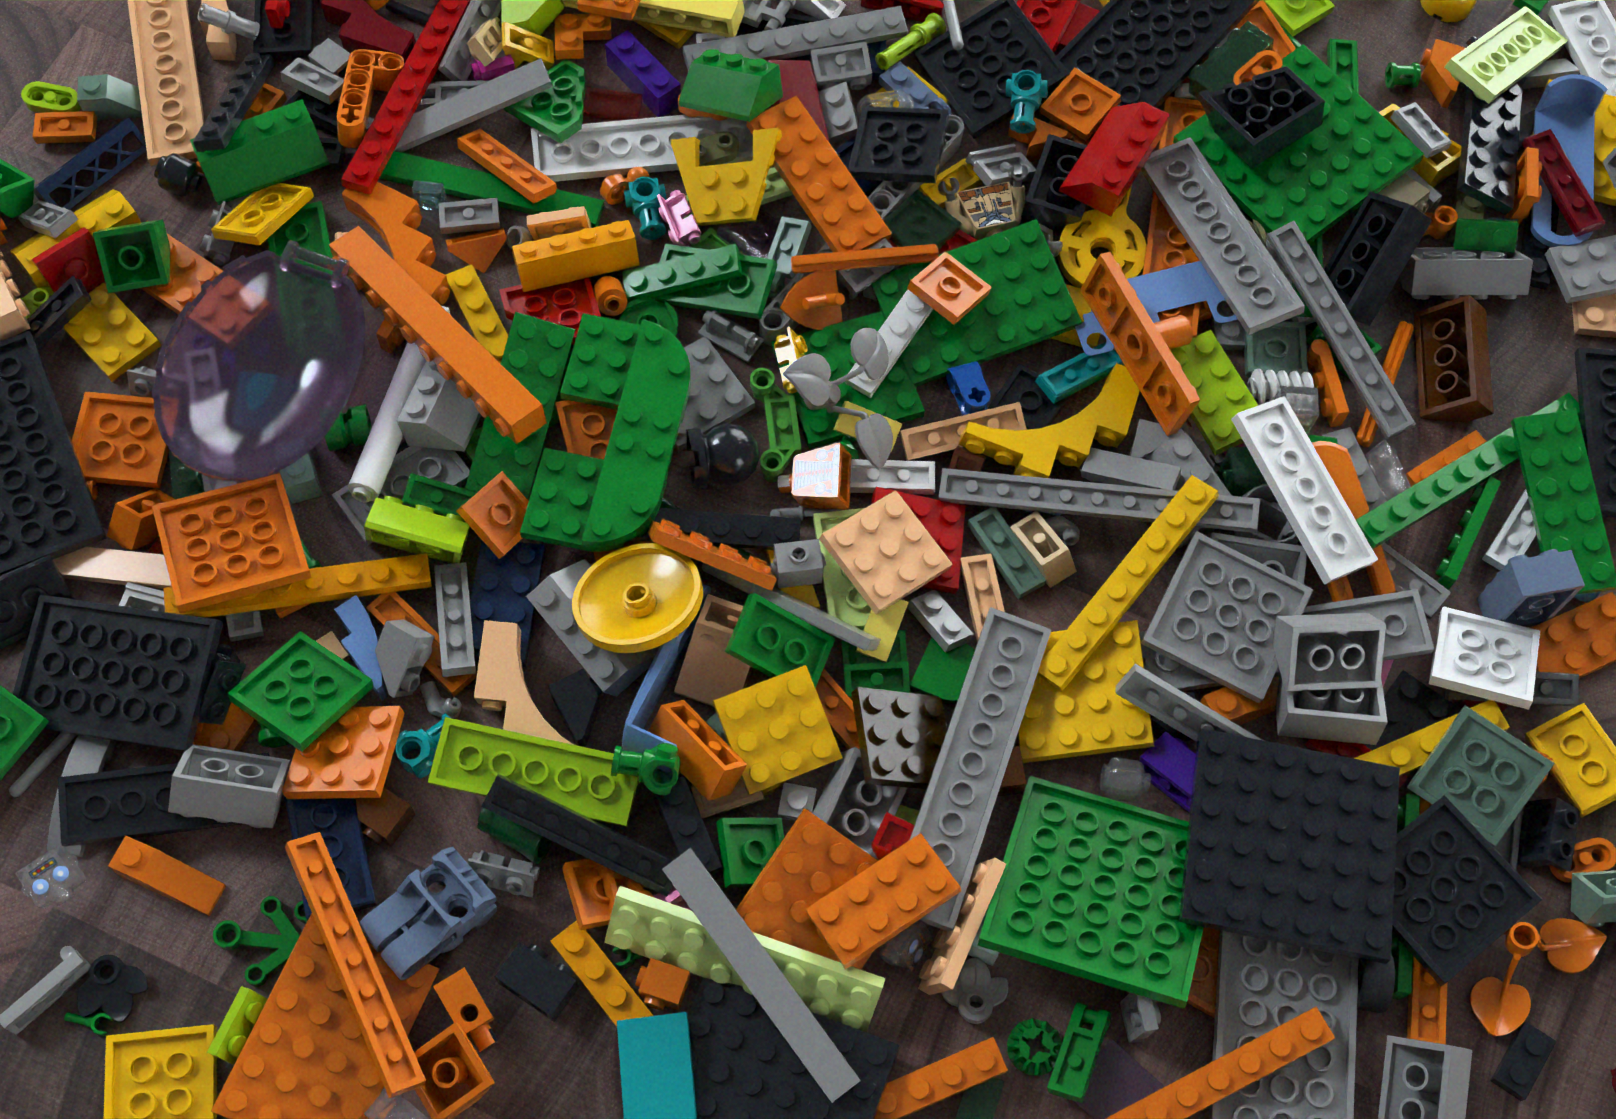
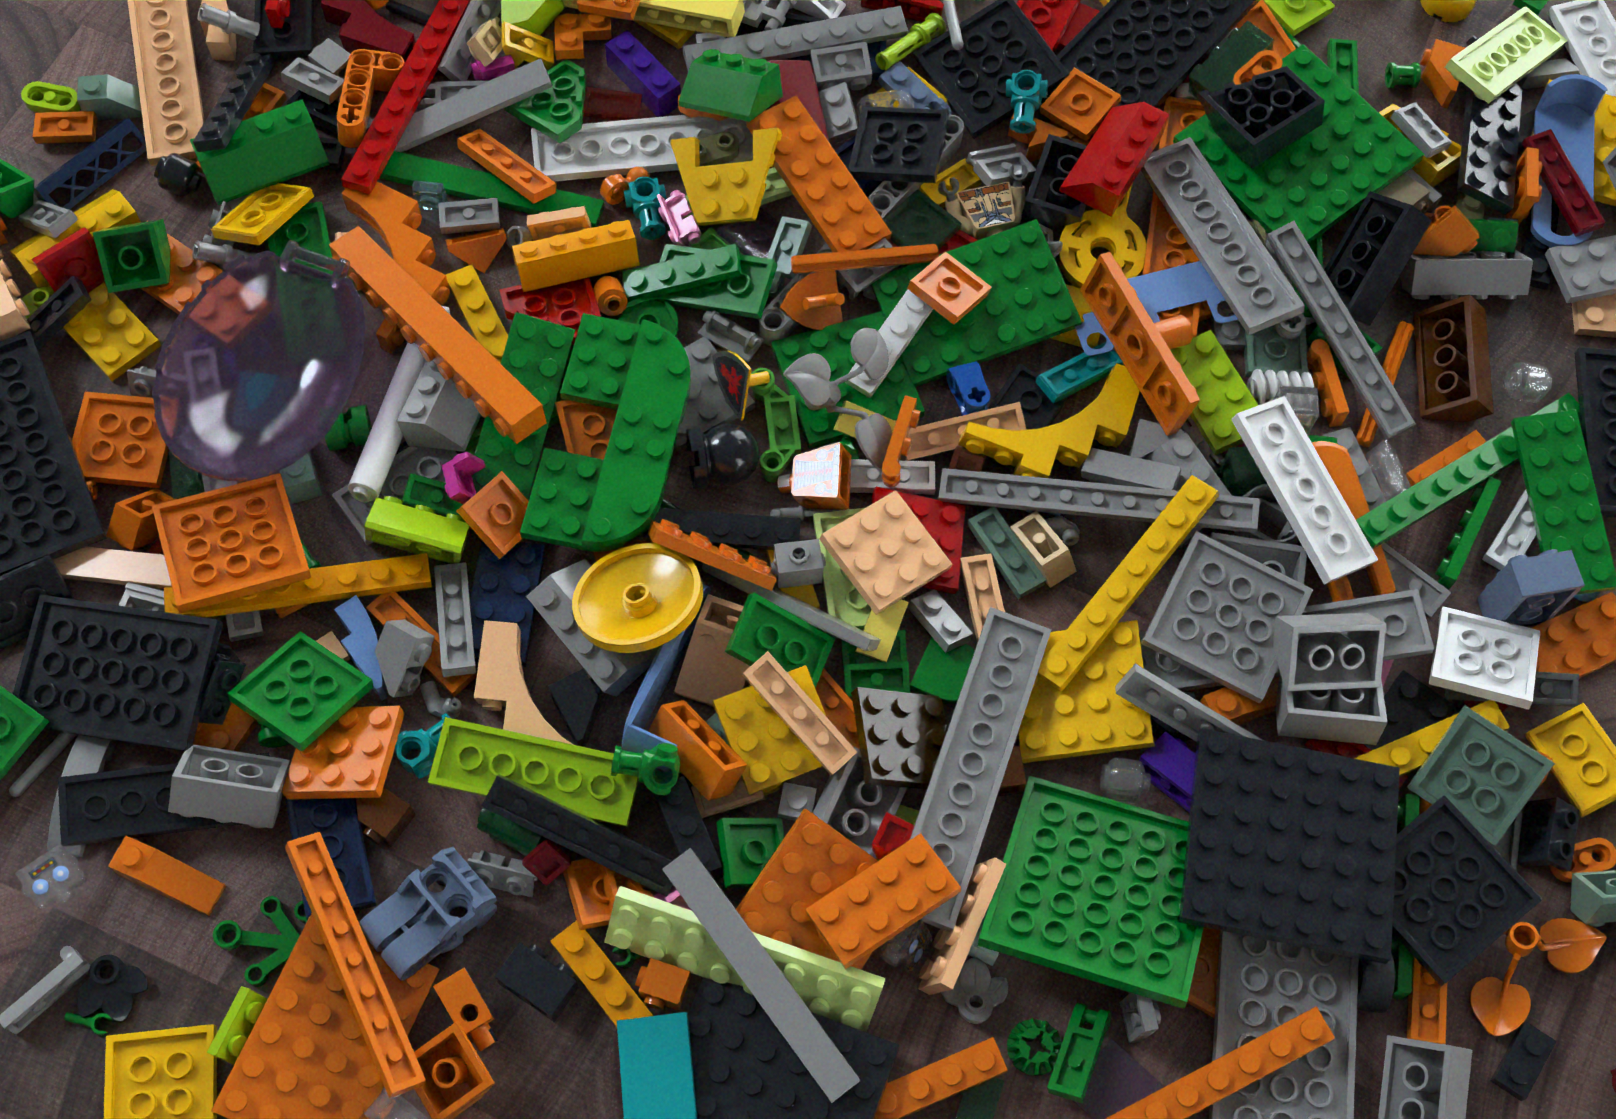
yellow hinge [774,327,808,394] -> none
none -> light grey pin [192,240,258,272]
none -> dark pink bracket [442,452,485,504]
none -> dark red tile [522,838,571,886]
none -> shield [712,351,770,421]
none -> light nougat plate [742,651,858,775]
none -> orange plate [882,395,921,487]
none -> light grey bush [1276,314,1306,340]
none -> orange slope [1413,205,1479,257]
none -> clear head [1503,361,1552,403]

